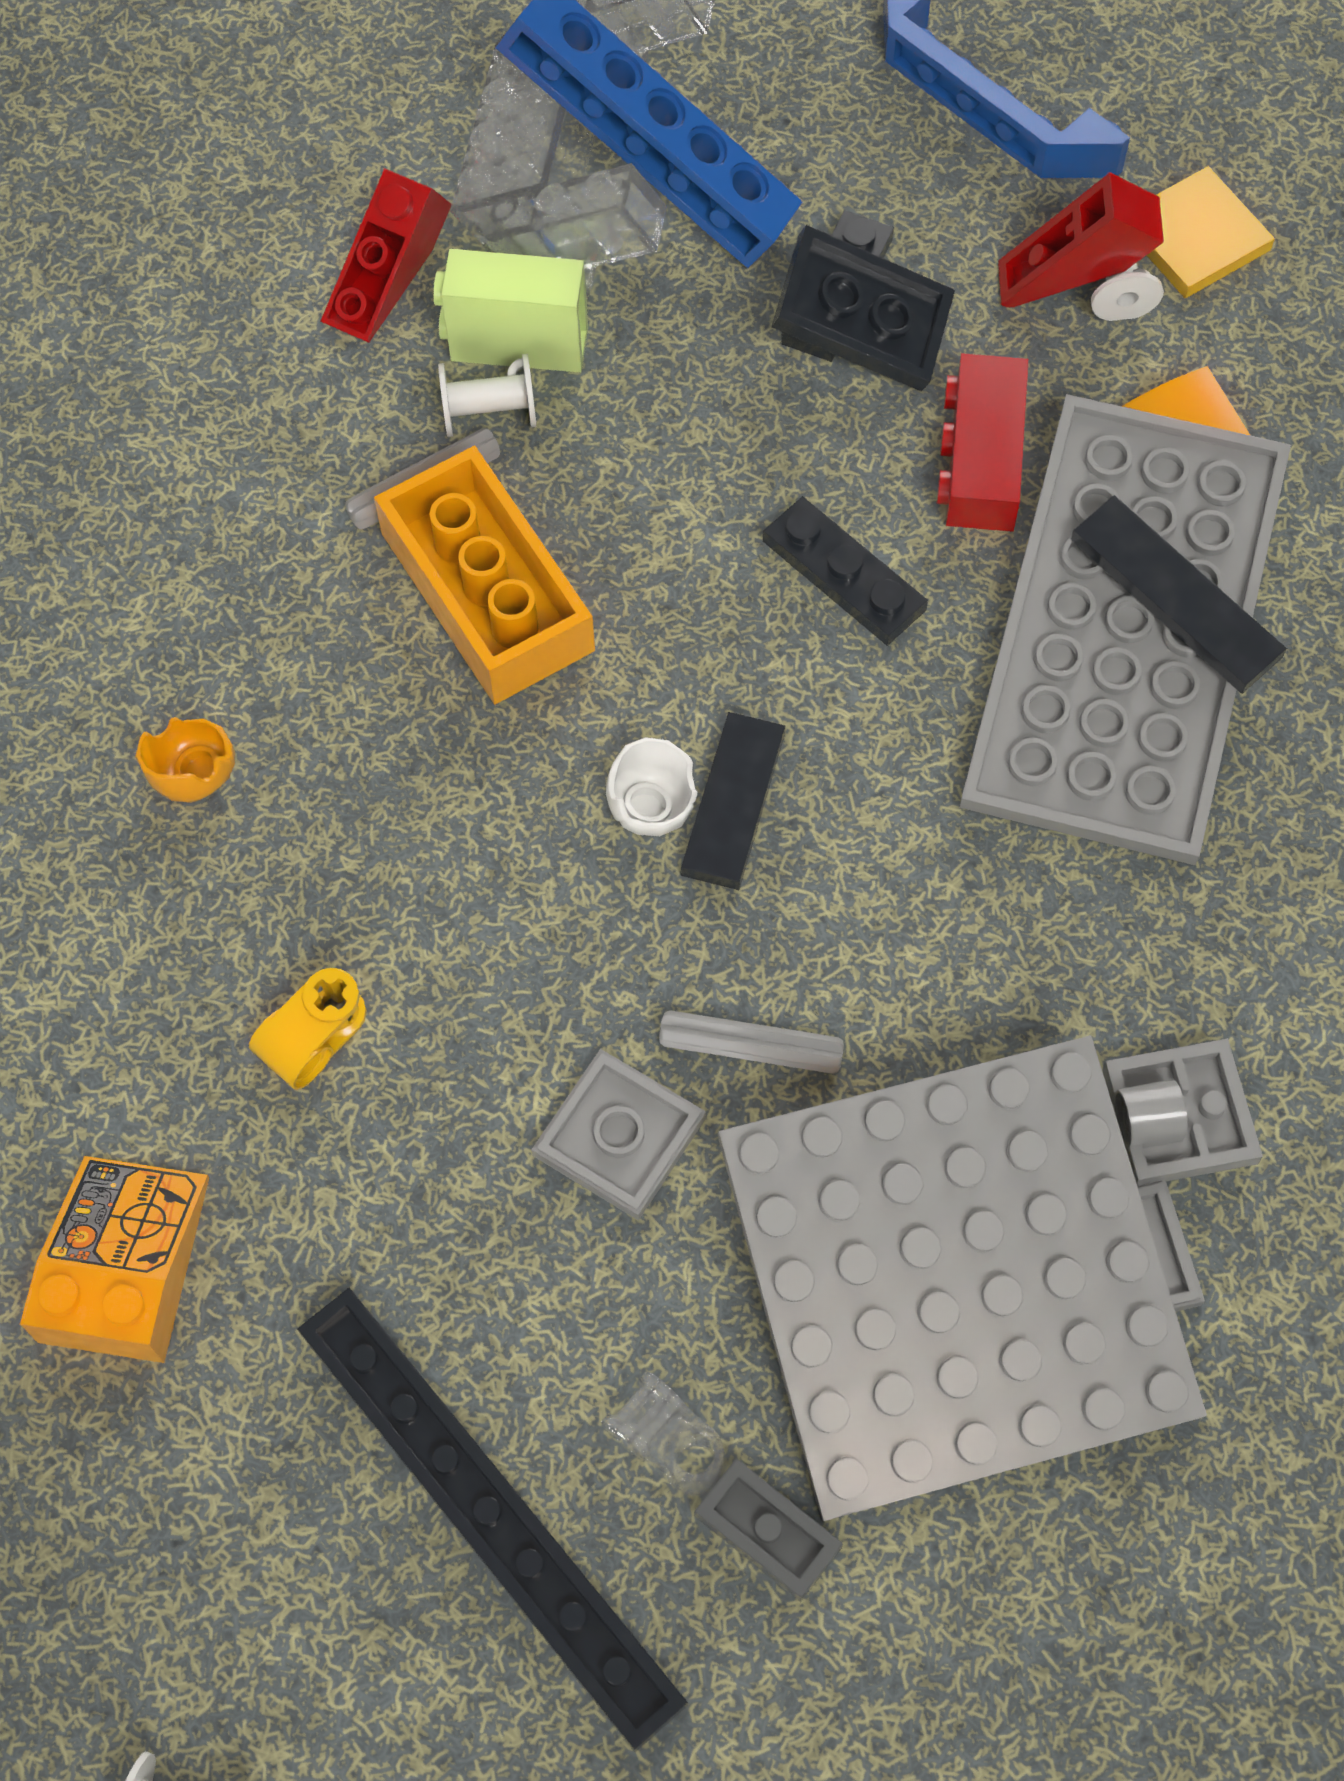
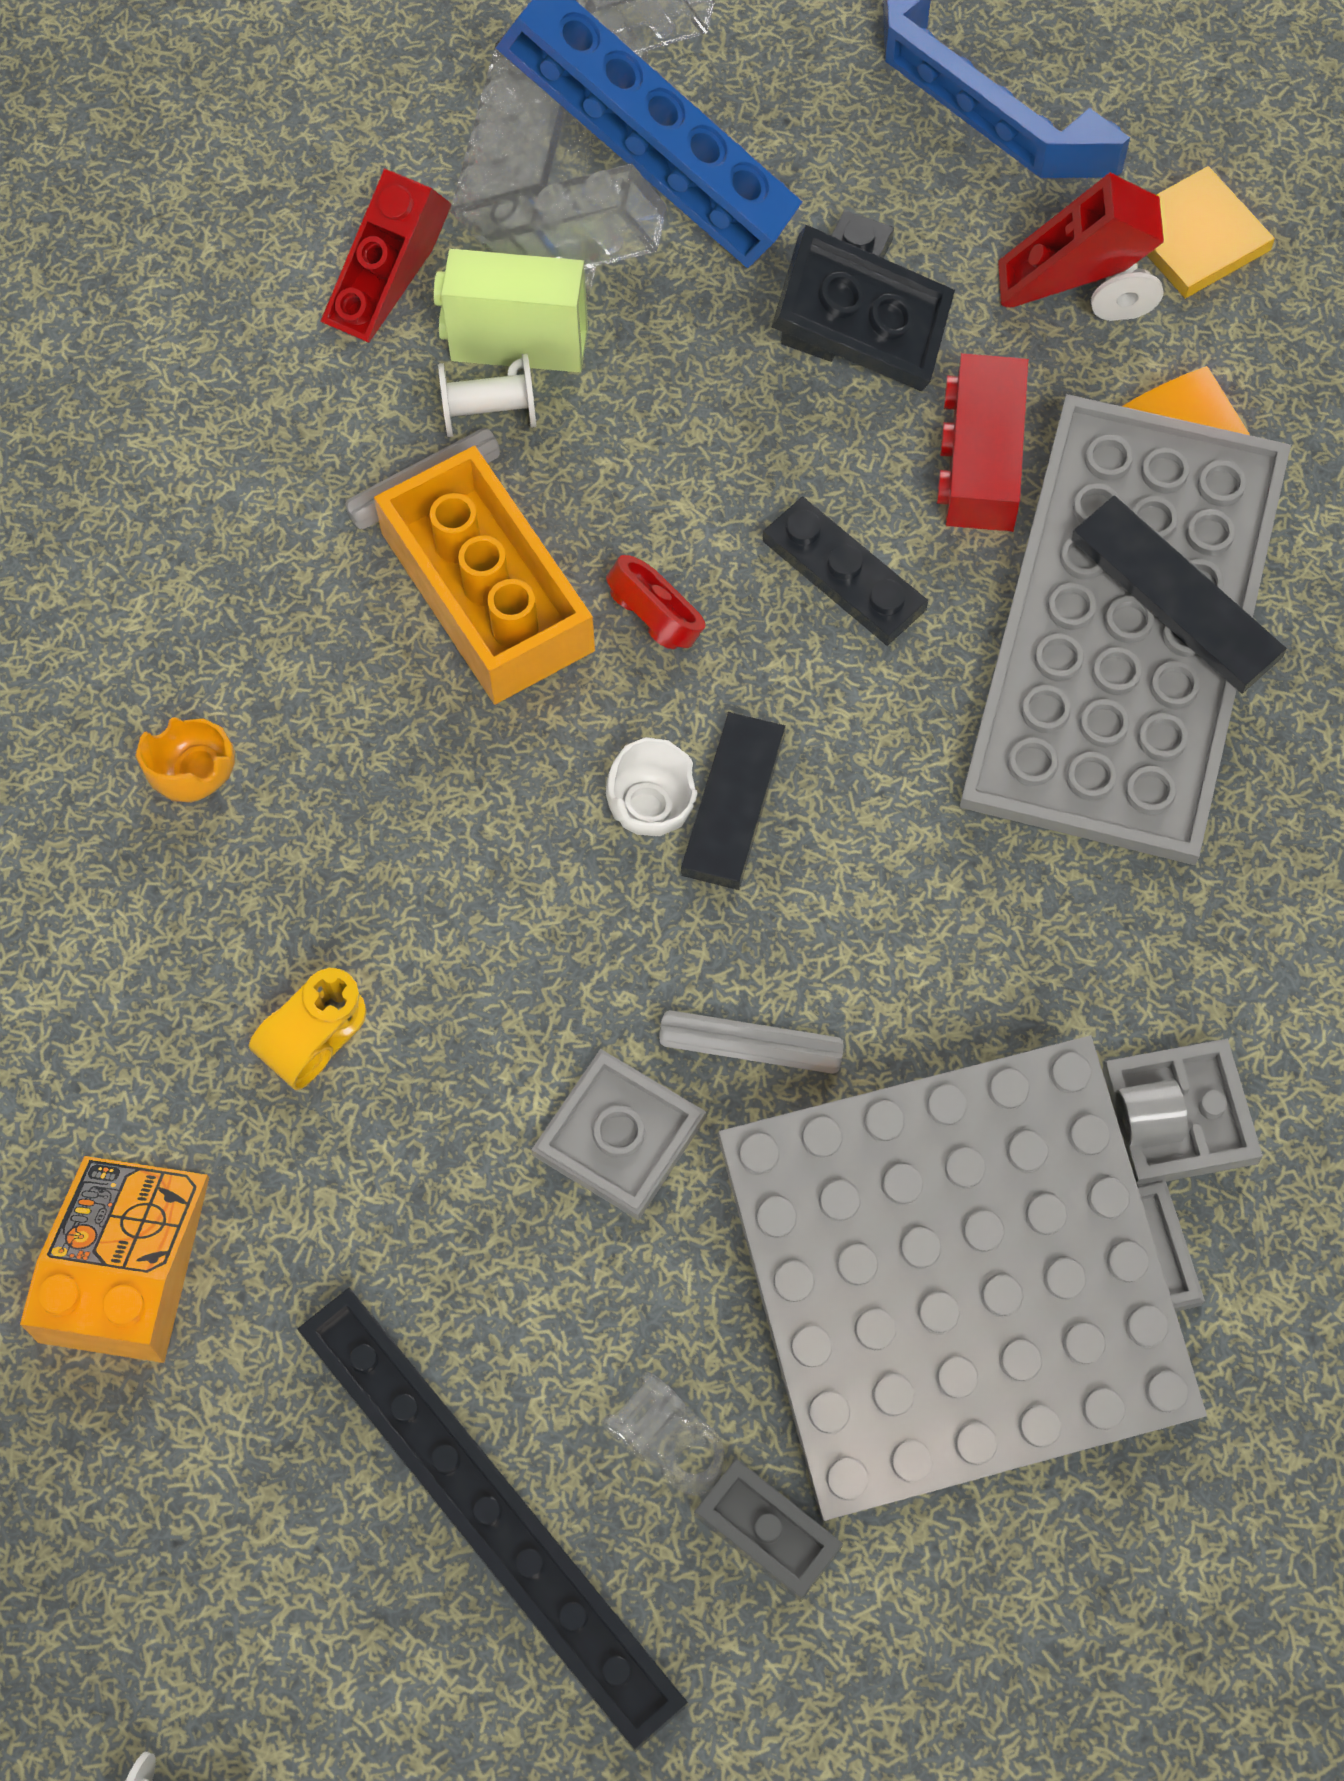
none -> red plate [606,555,706,649]

